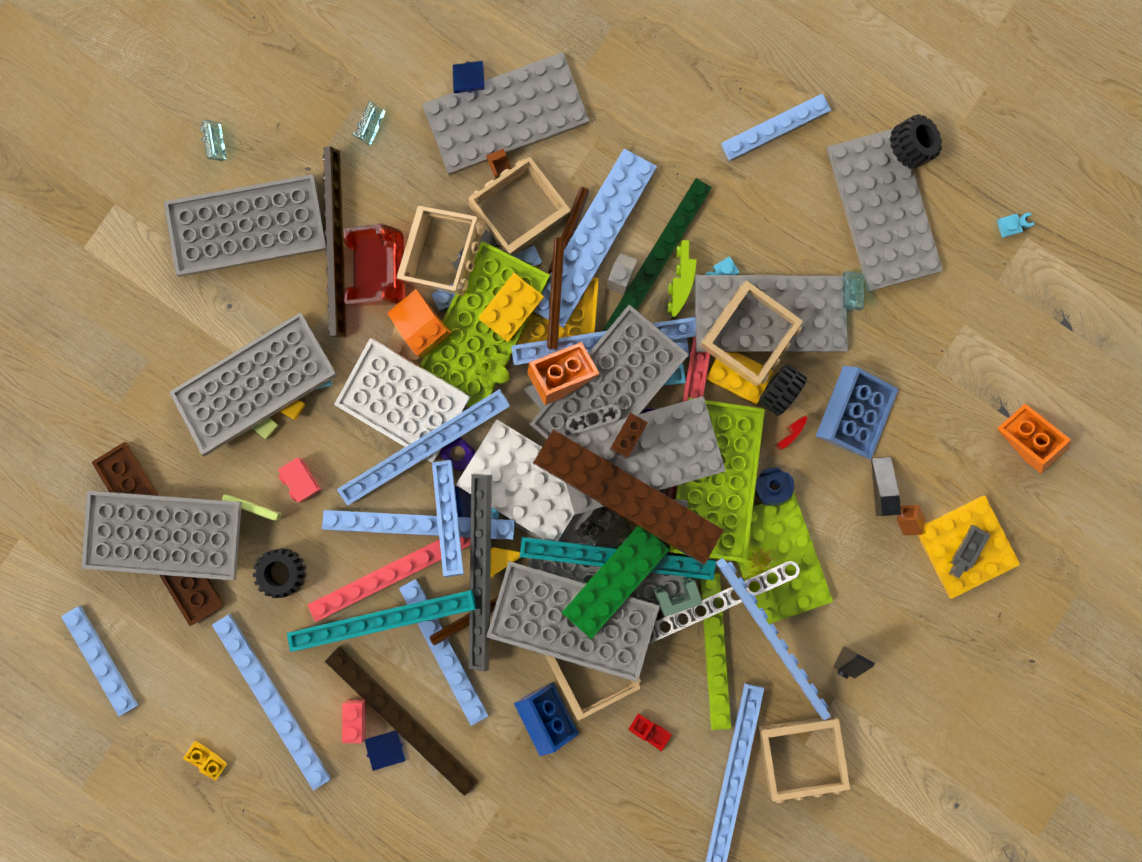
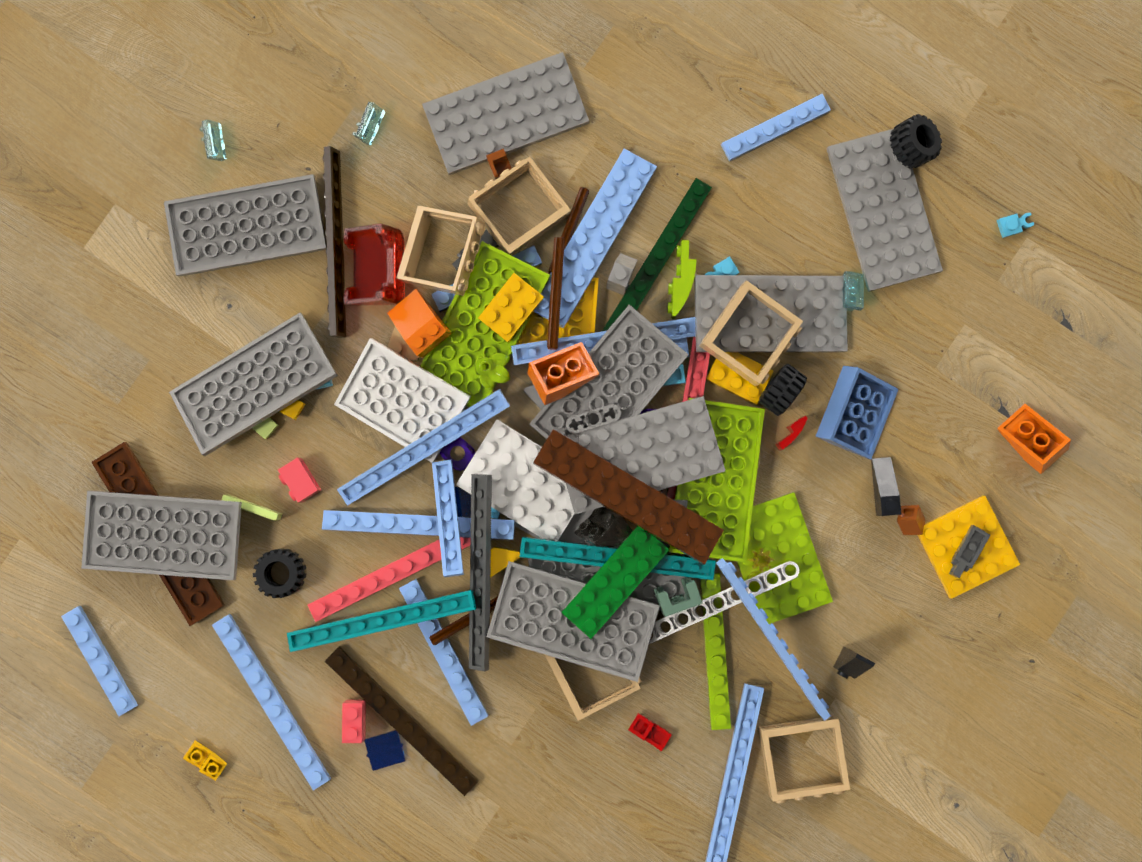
clear blue piece [453,61,485,93] -> none
blue slope [514,682,579,756] -> none
reddish brown window [609,412,648,459] -> none
dark blue plate [755,468,794,506] -> none

